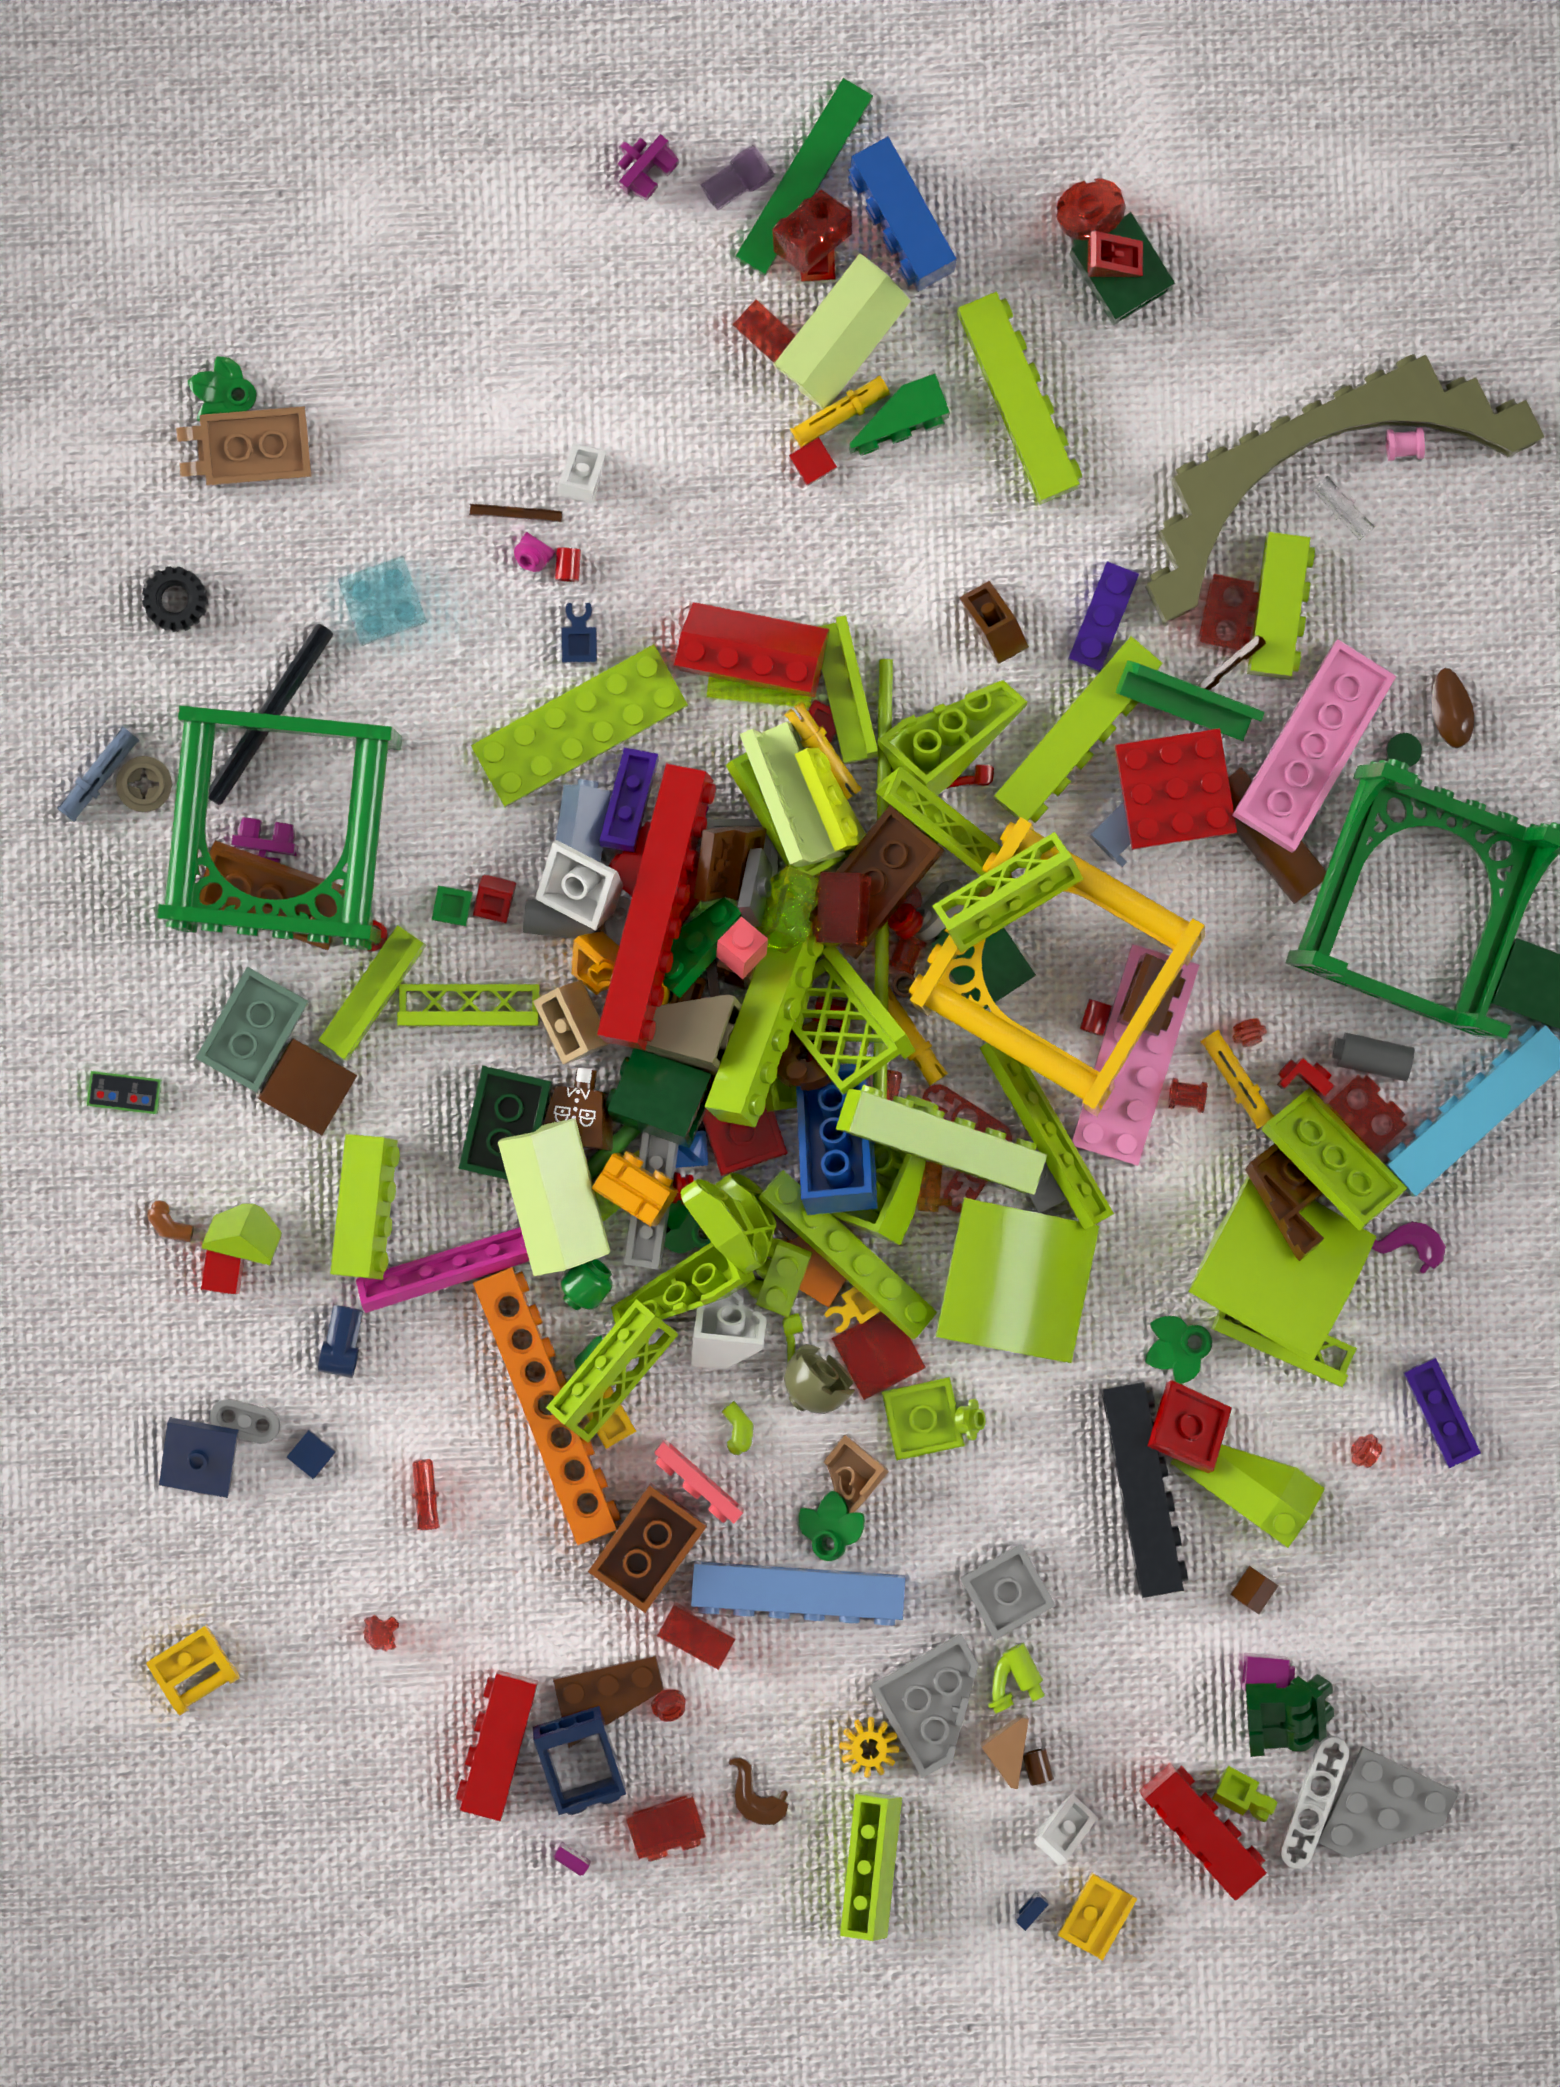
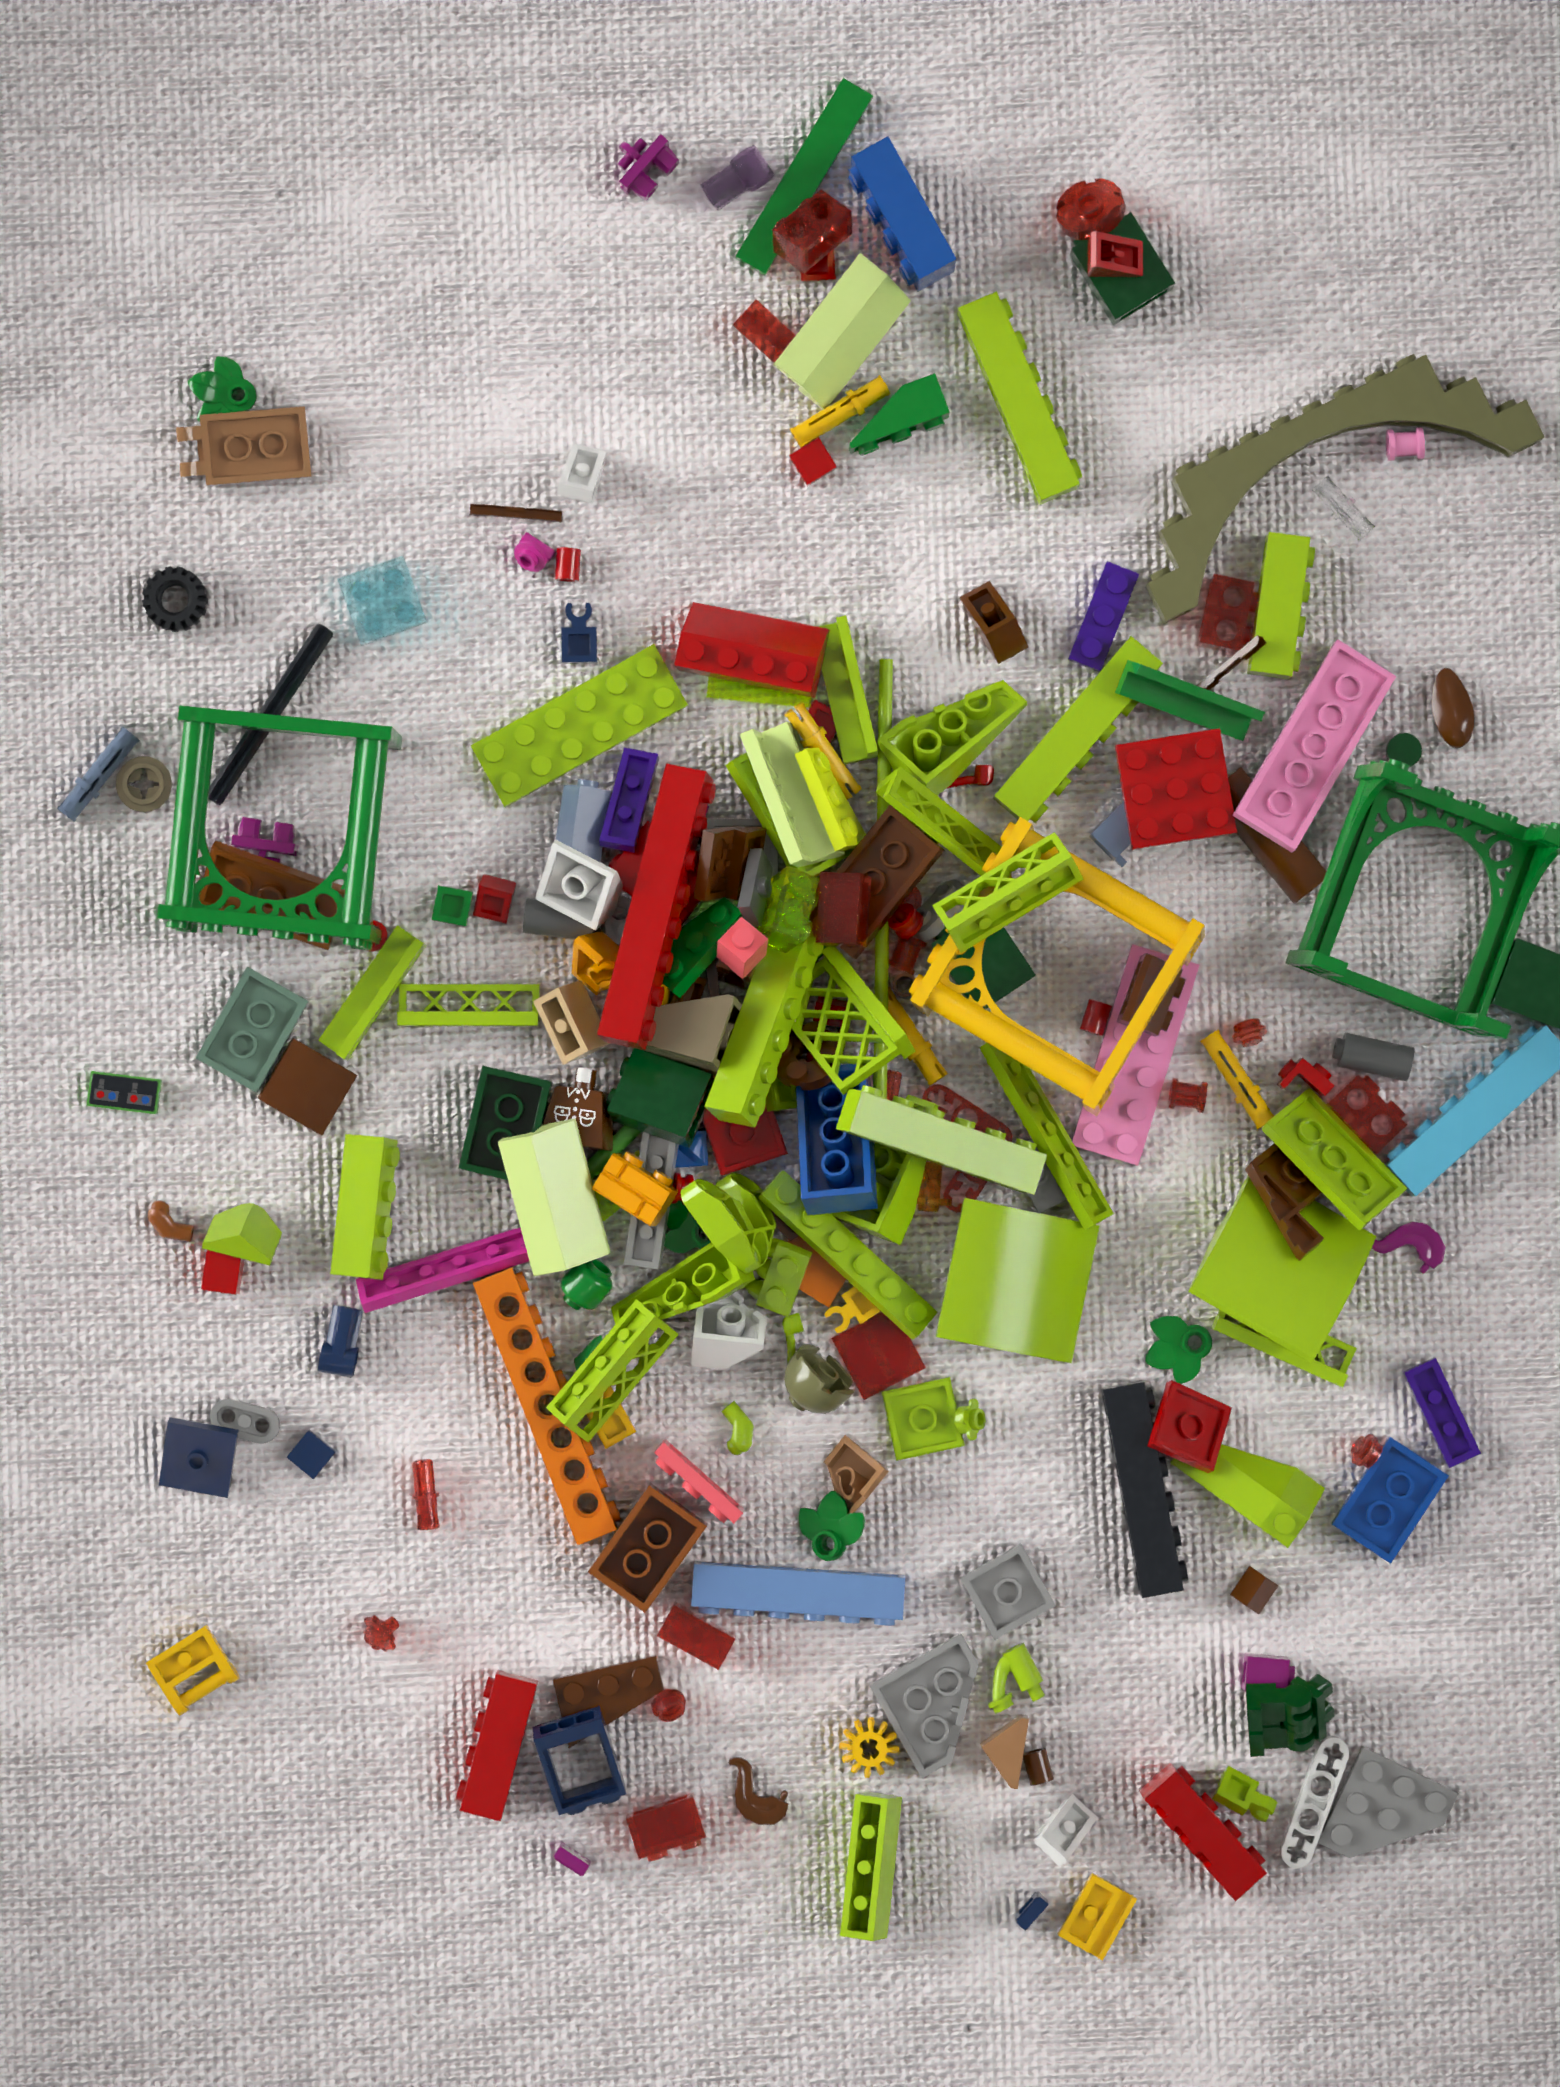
none -> blue plate [1331,1436,1449,1564]

